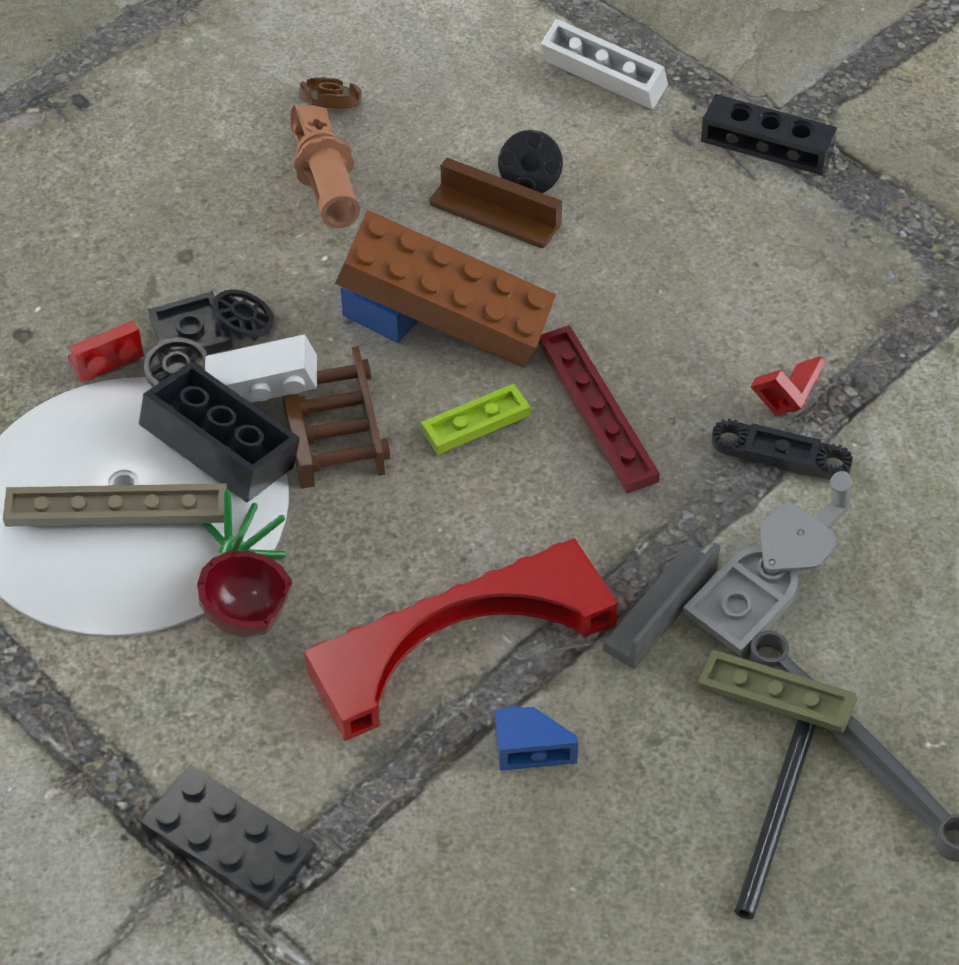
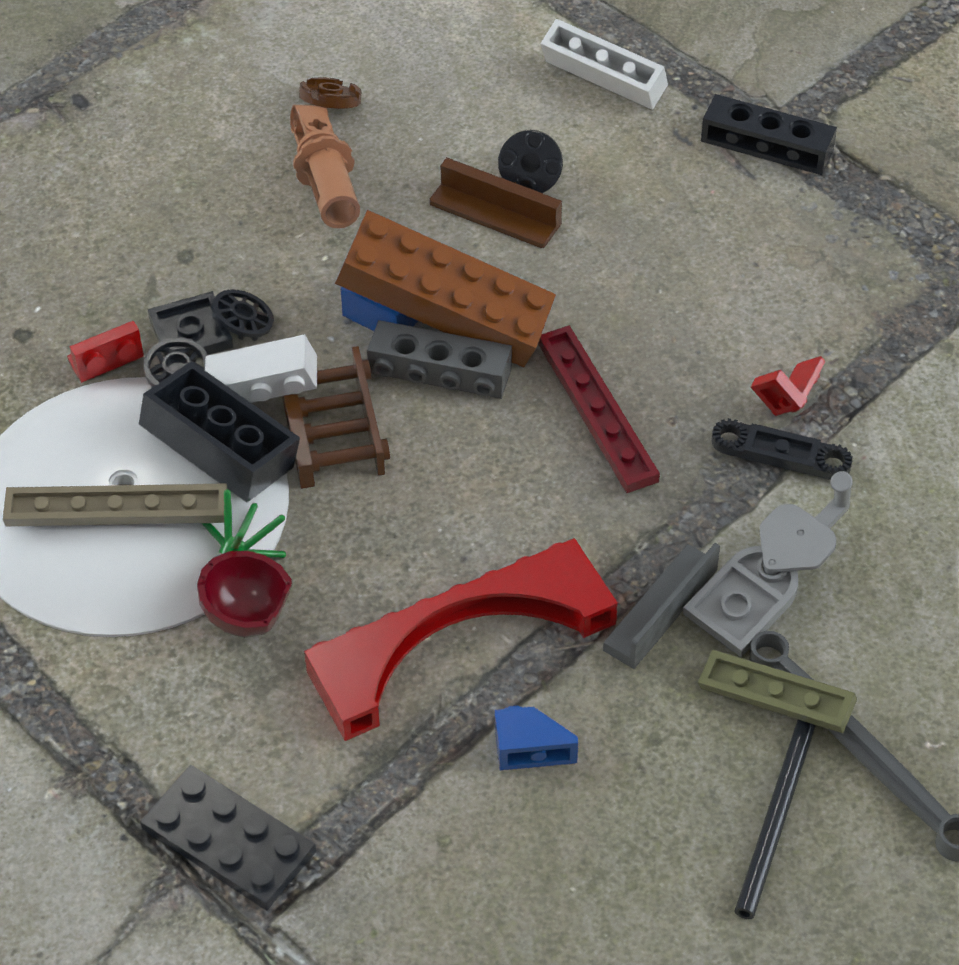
lime plate [421,383,531,455] -> none
none -> dark grey brick [367,320,512,399]

